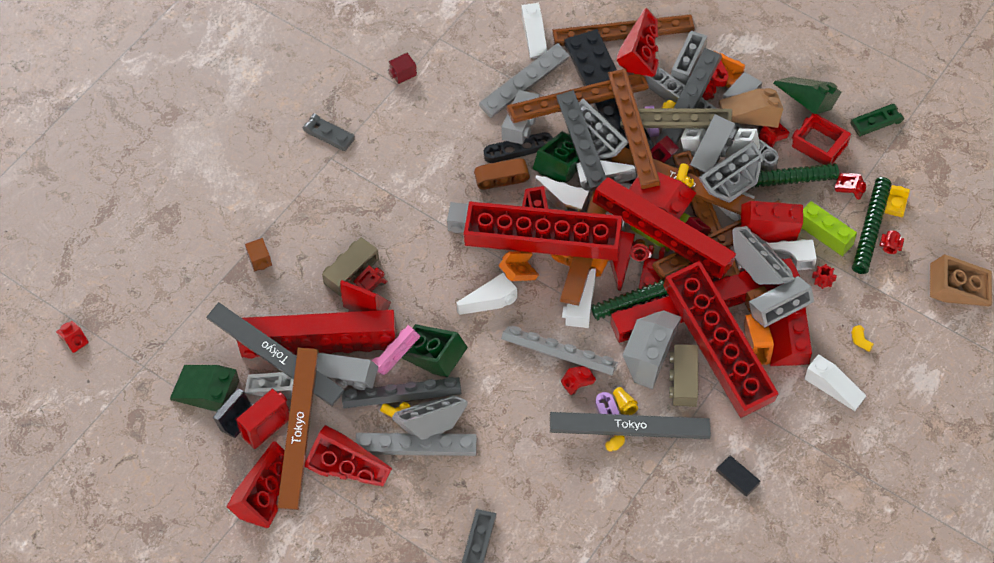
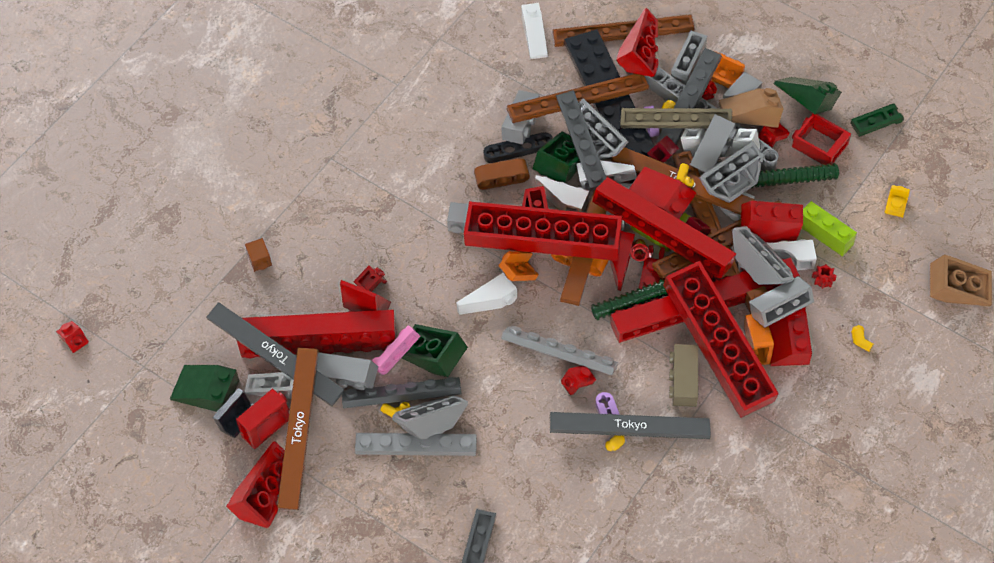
dark grey plate [302,114,355,152] -> none
red wedge [304,425,392,486] -> none
dark tan brick [322,237,379,297] -> none
dark red brick [388,52,417,84] -> none
light grey plate [479,43,570,118] -> none
white slope [562,269,596,328] -> none
dark orange tile [608,68,660,189] -> none
yellow cone [613,387,638,415] -> none
light grey wedge [623,310,682,390] -> none
red beam [711,60,729,87] -> none
black tile [716,455,761,497] -> none
white slope [805,354,866,411] -> none
red bracket [834,173,866,200] -> none
dark green piece [852,177,892,274] -> none
red gear [879,230,904,254] -> none

